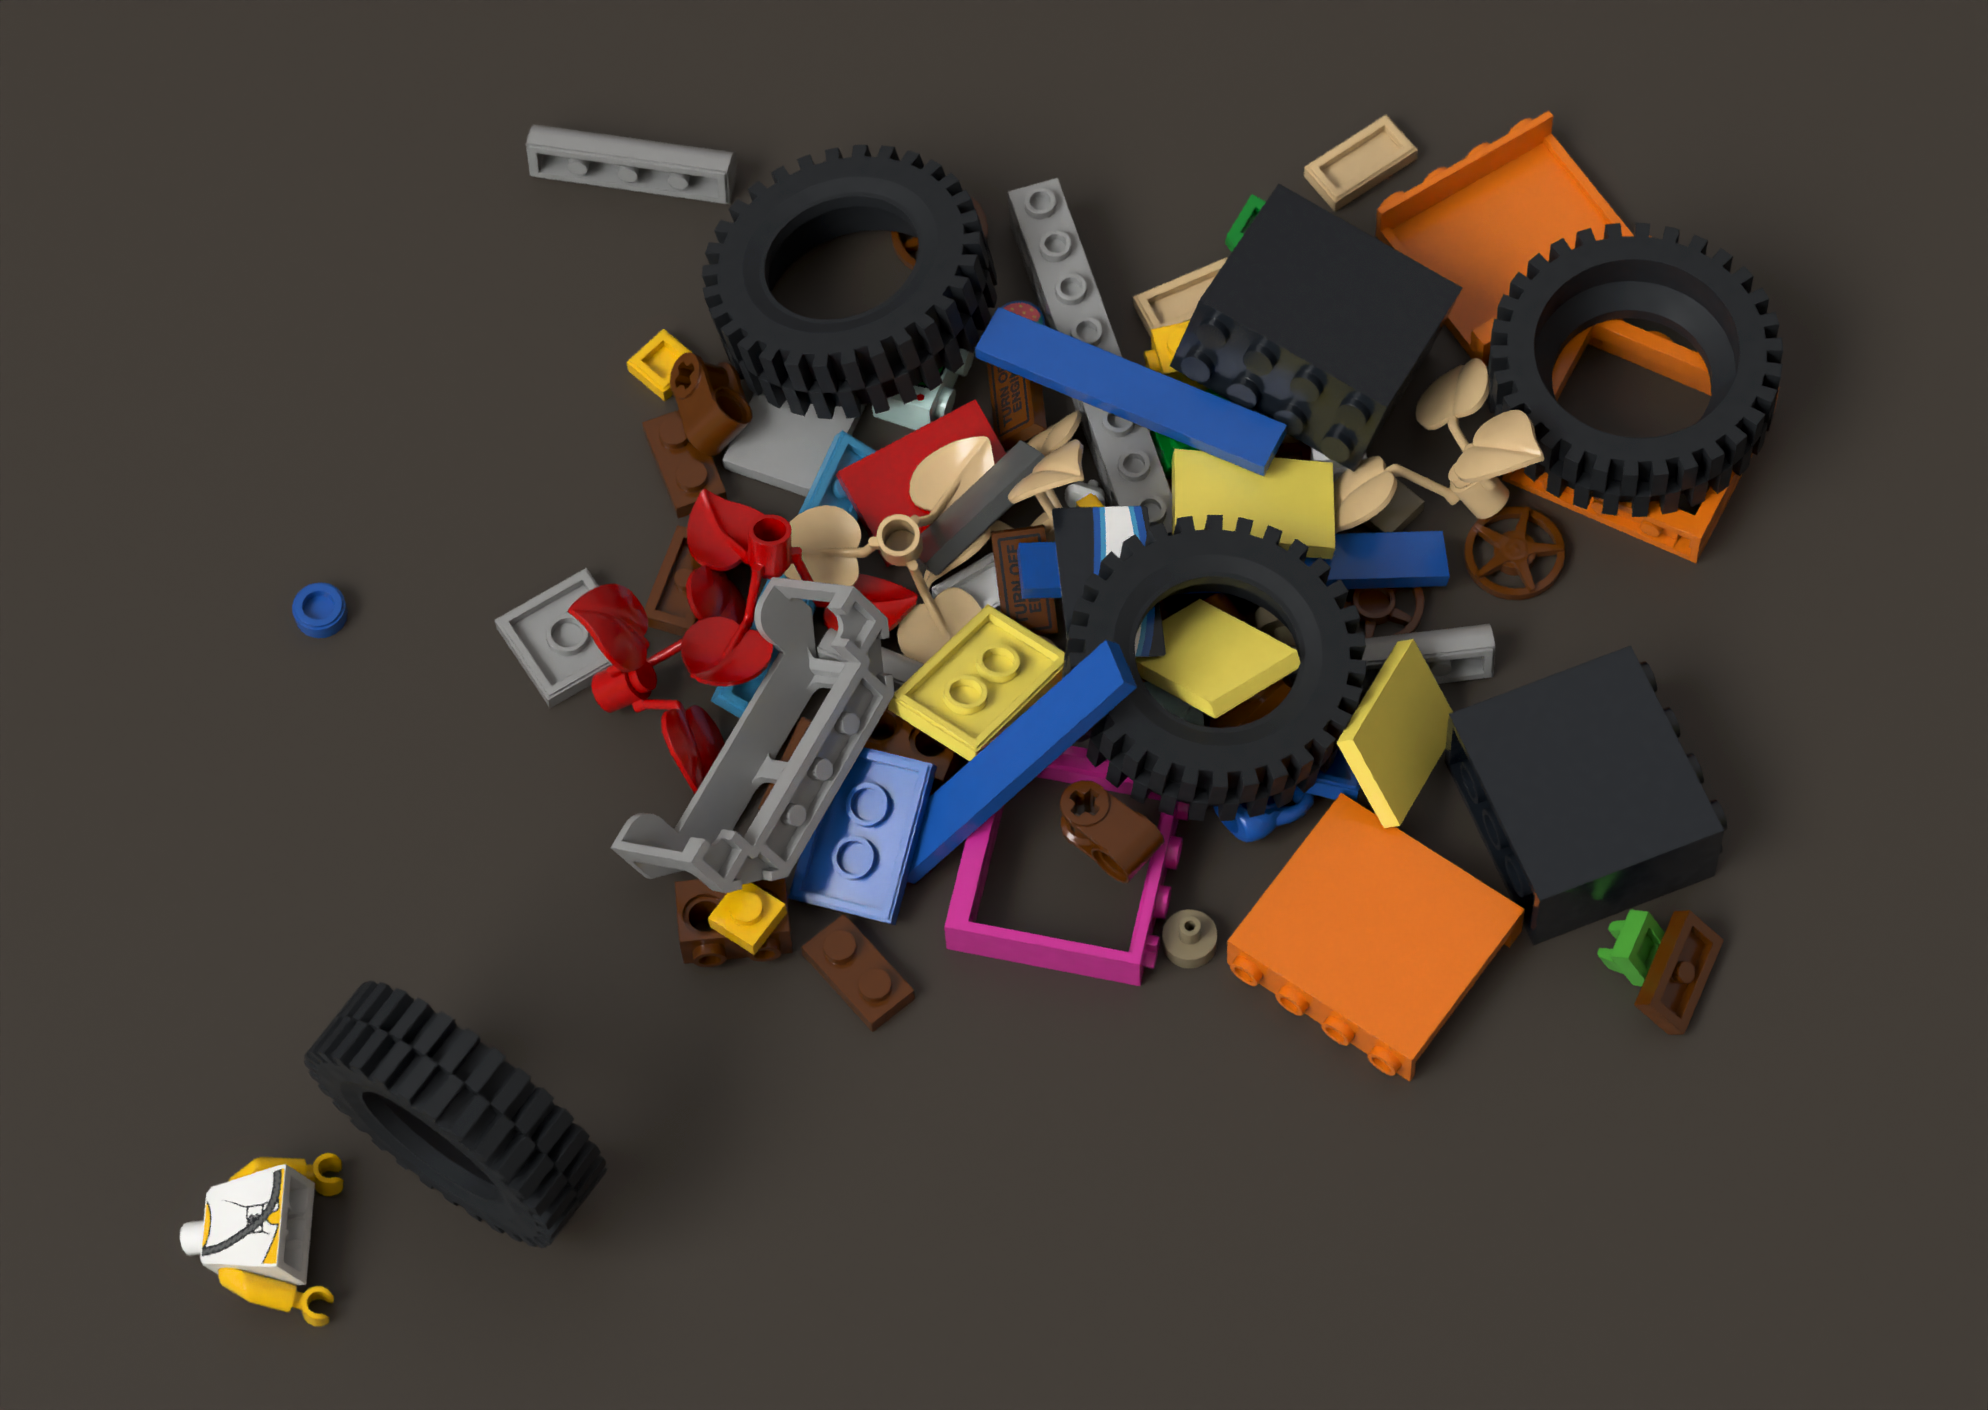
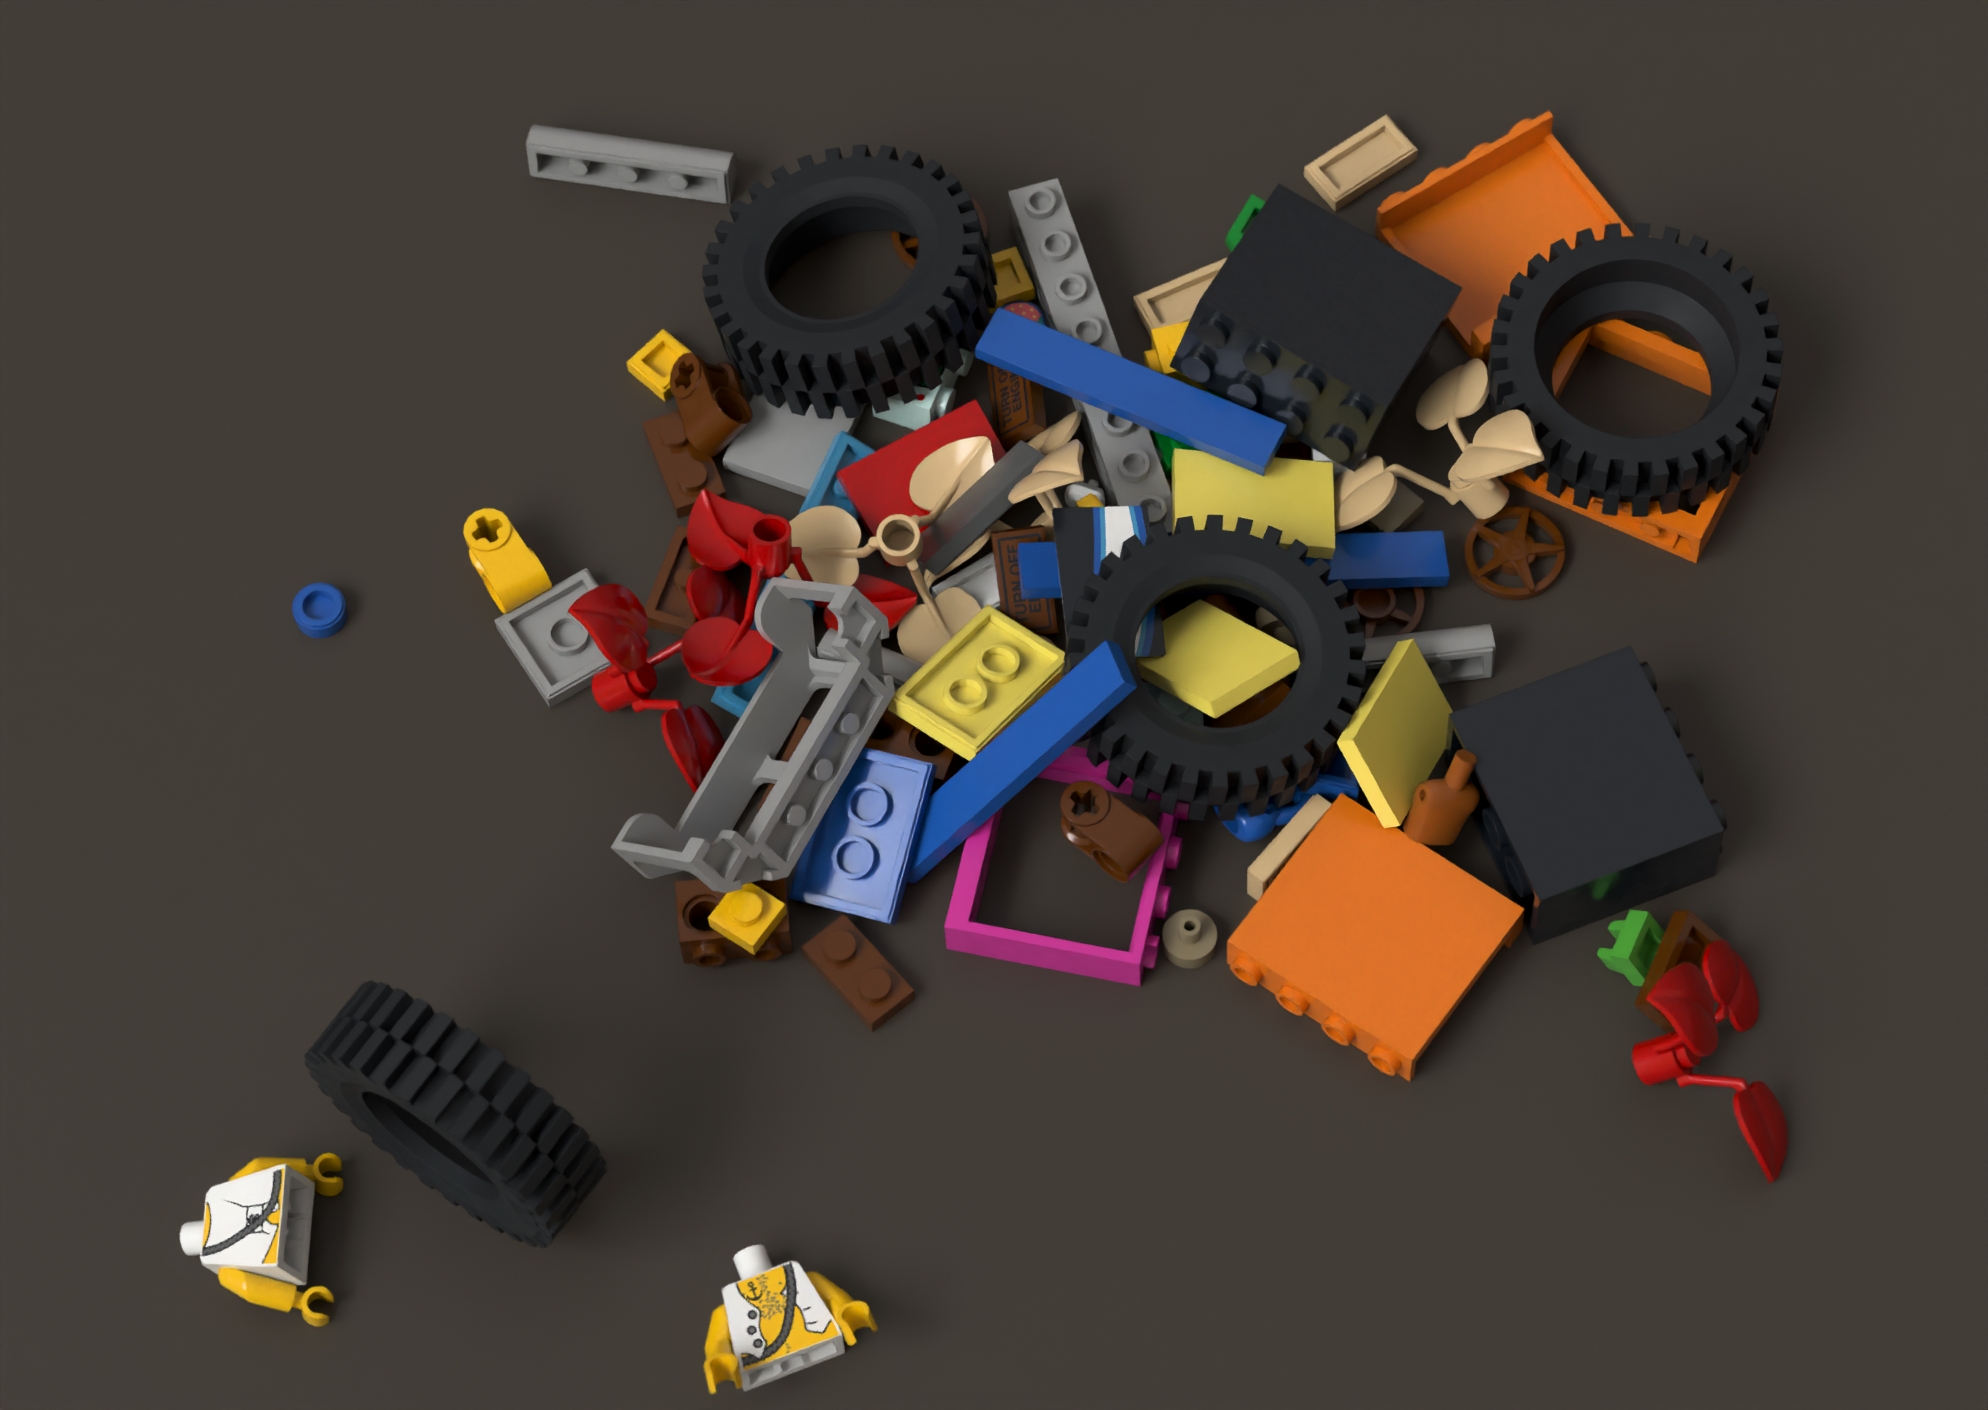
none -> yellow piece [463,508,552,614]
none -> torso [704,1245,878,1394]
none -> yellow plate [988,246,1035,314]
none -> tan tile [1247,794,1332,901]
none -> dark orange piece [1403,750,1480,845]
none -> red plant [1632,939,1788,1184]

